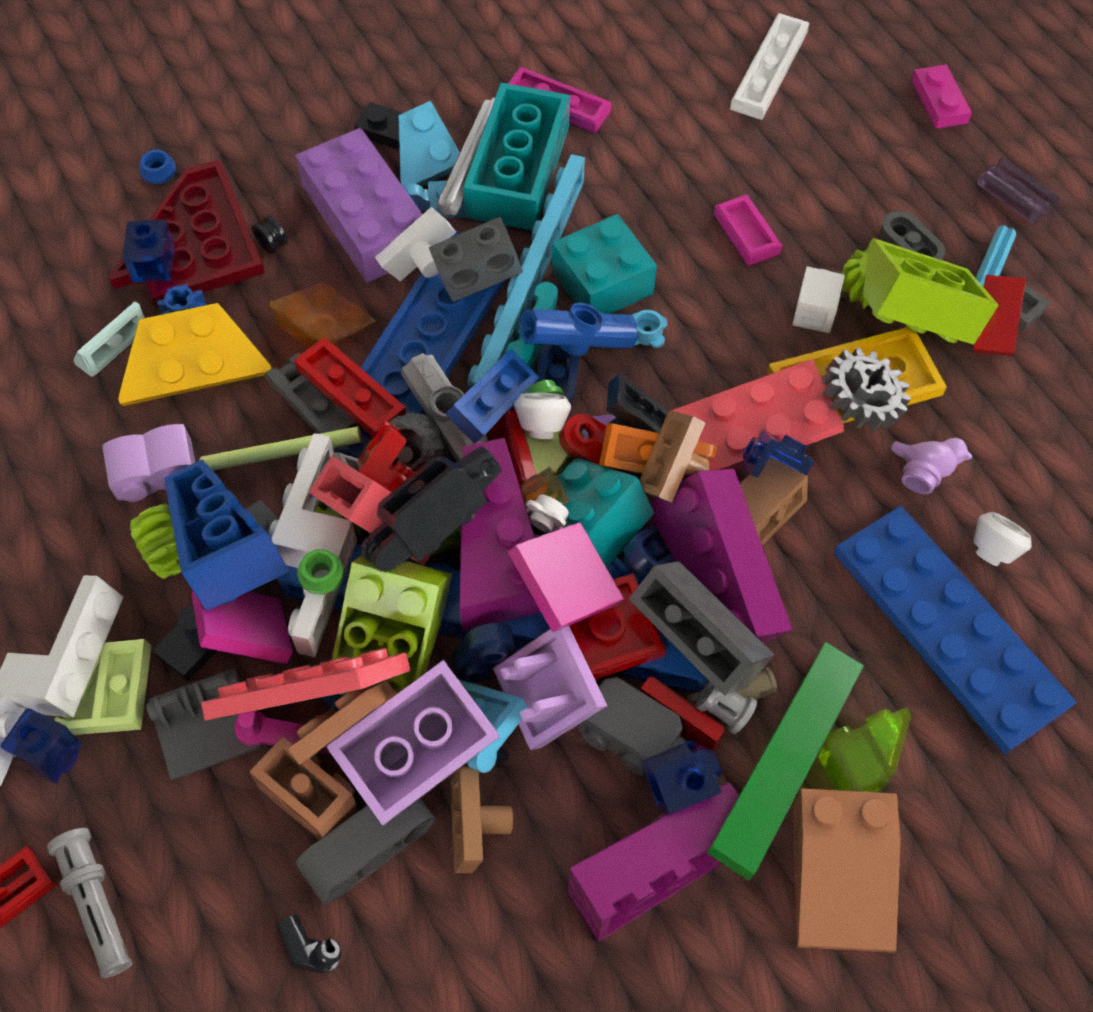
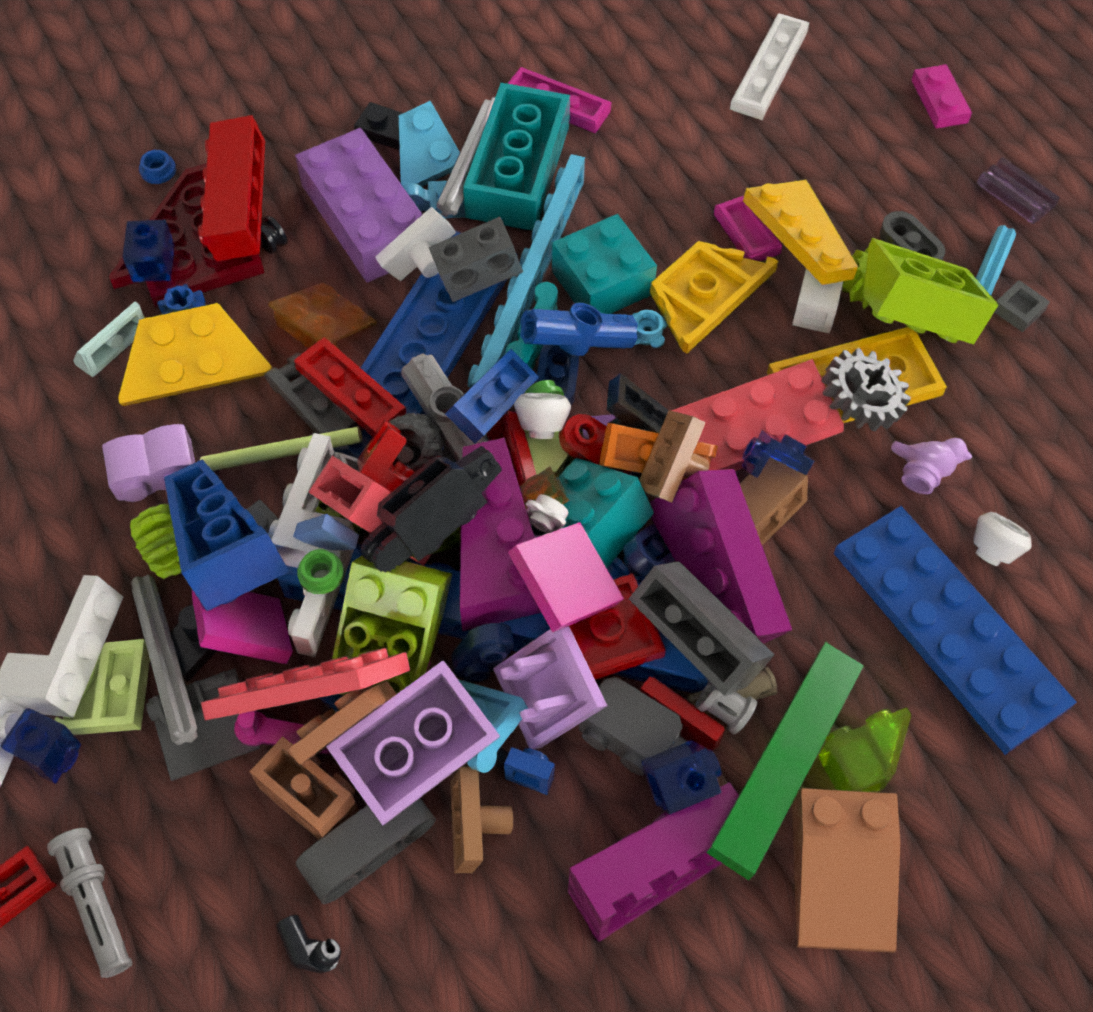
red tile [973,275,1026,357] -> none
none -> light grey axle [131,574,197,745]
none -> red brick [198,115,265,261]
none -> medium blue tile [293,514,359,551]
none -> blue plate [504,747,555,795]
none -> yellow wing [650,241,778,354]
none -> yellow wing [743,180,858,285]

